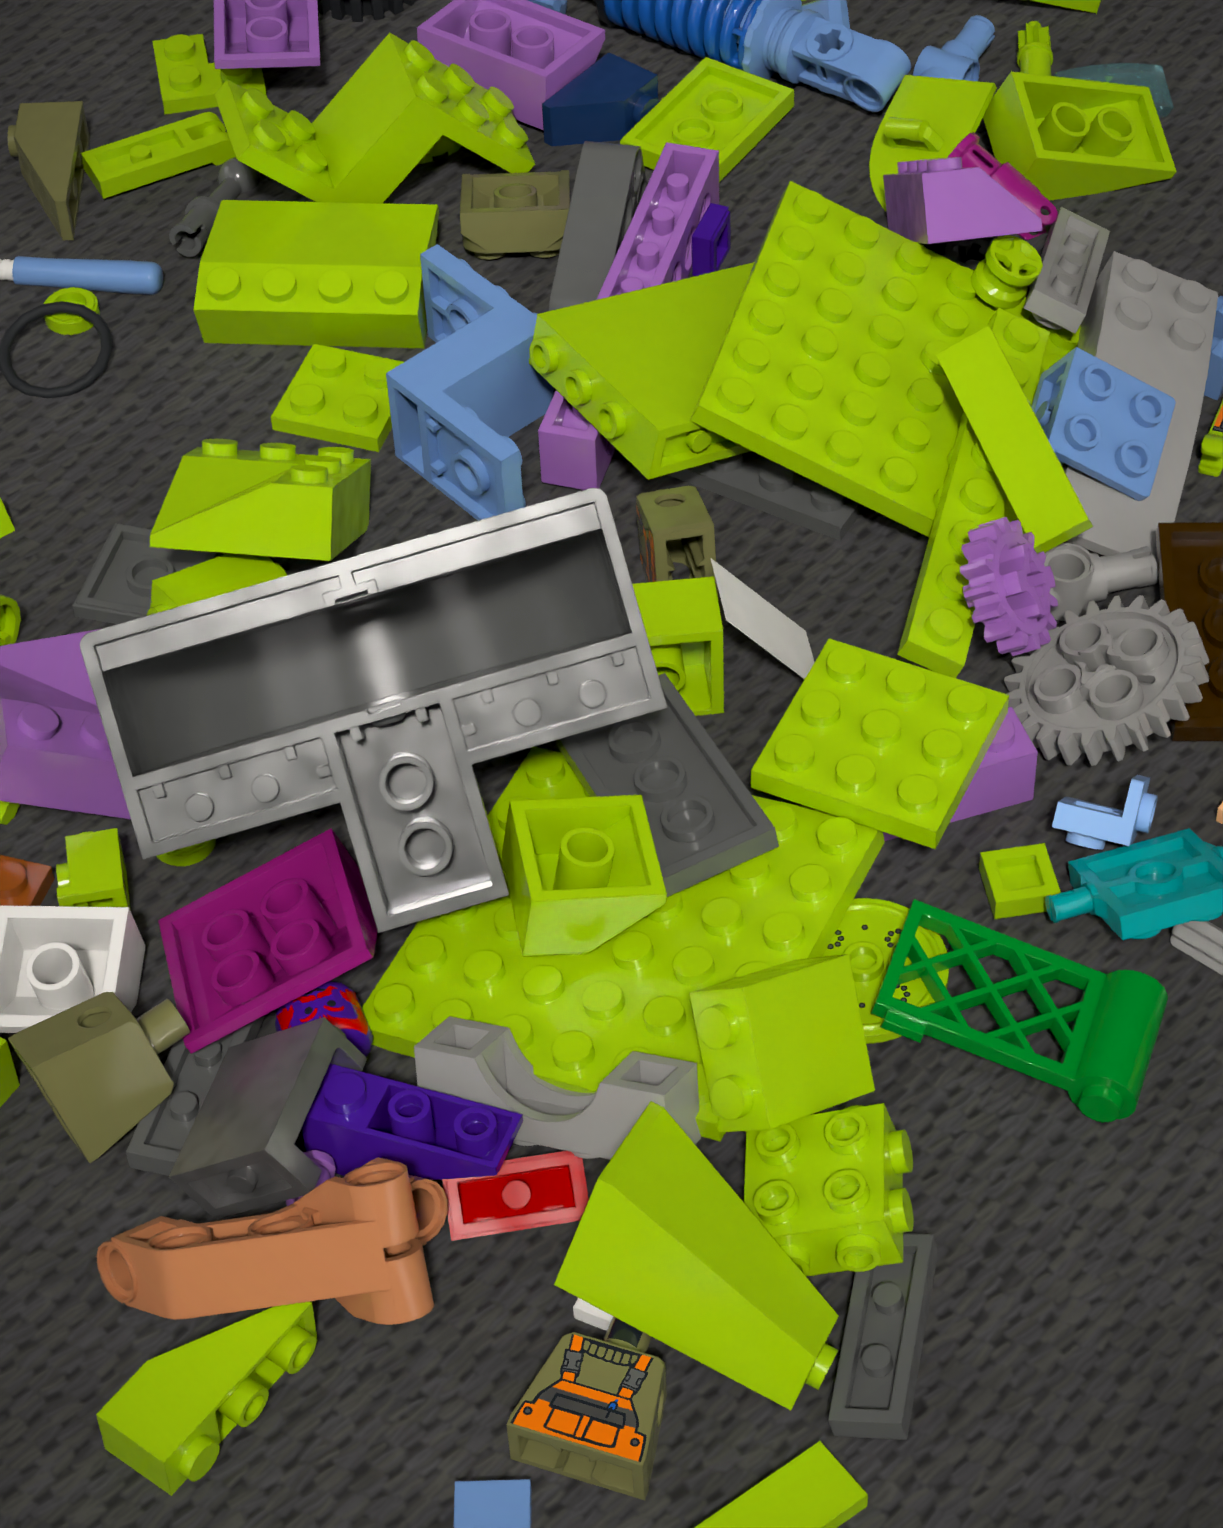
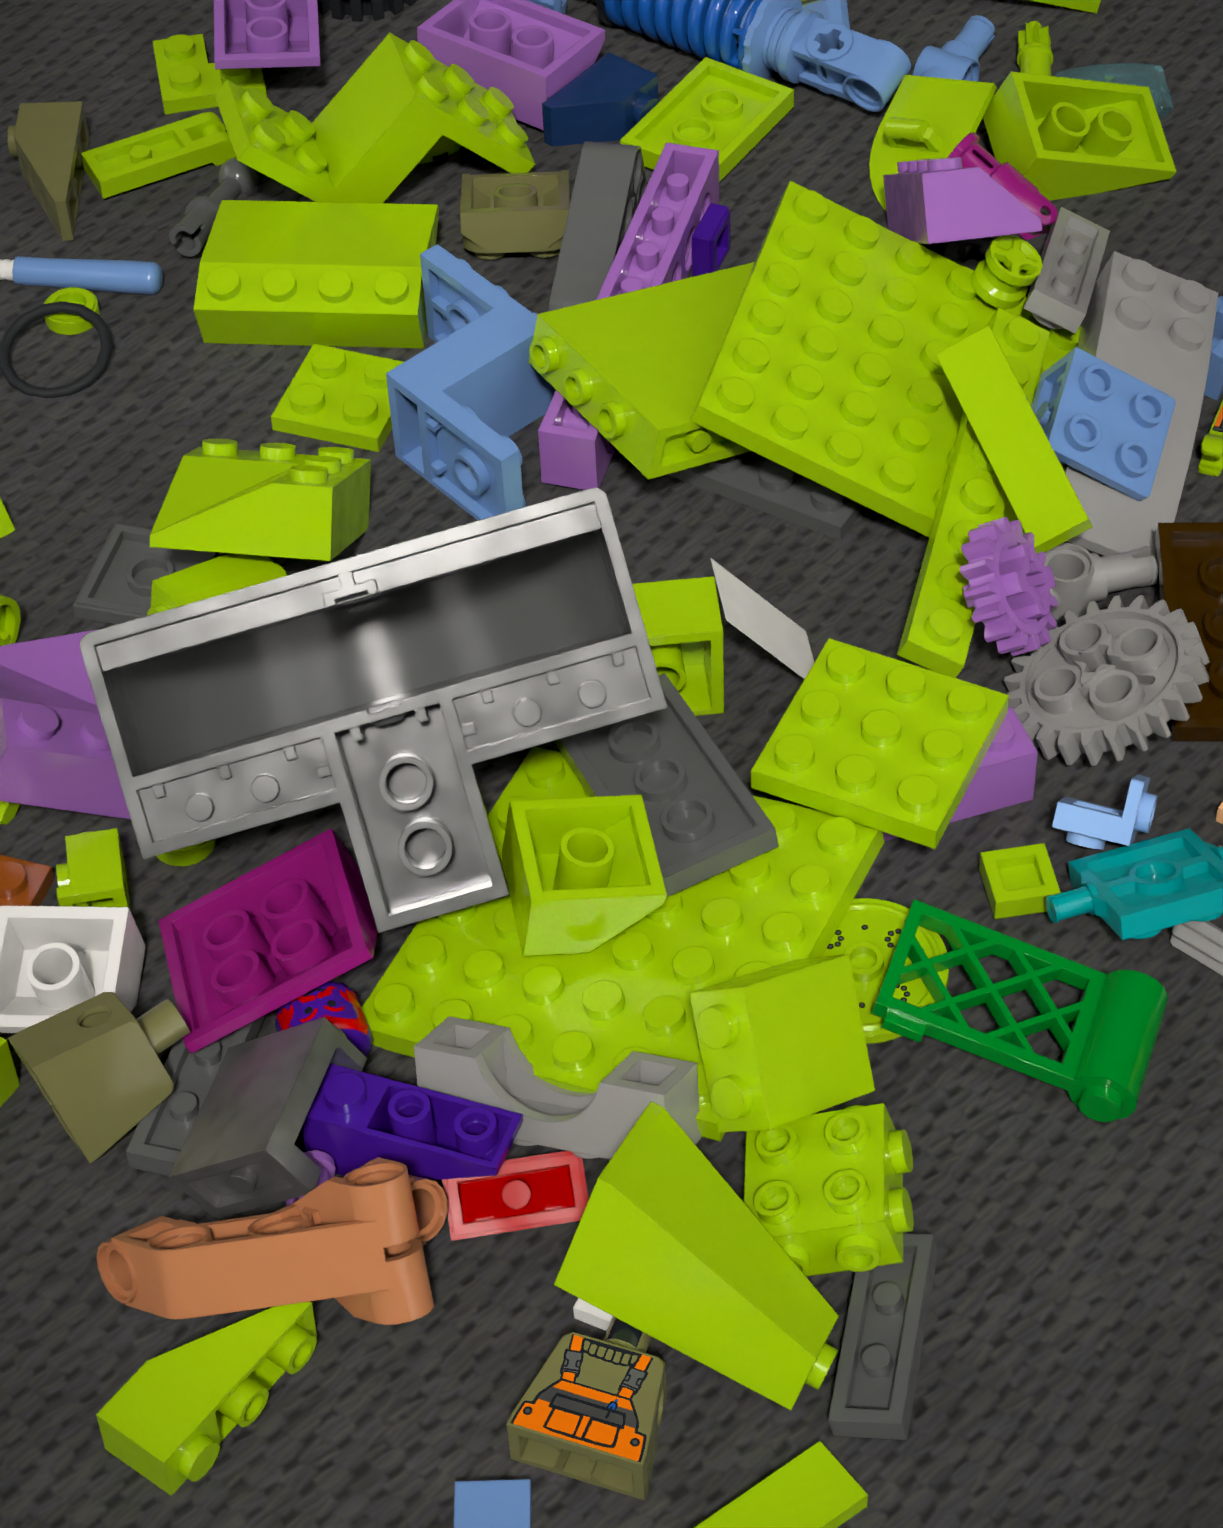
olive torso [636,485,718,596] -> none

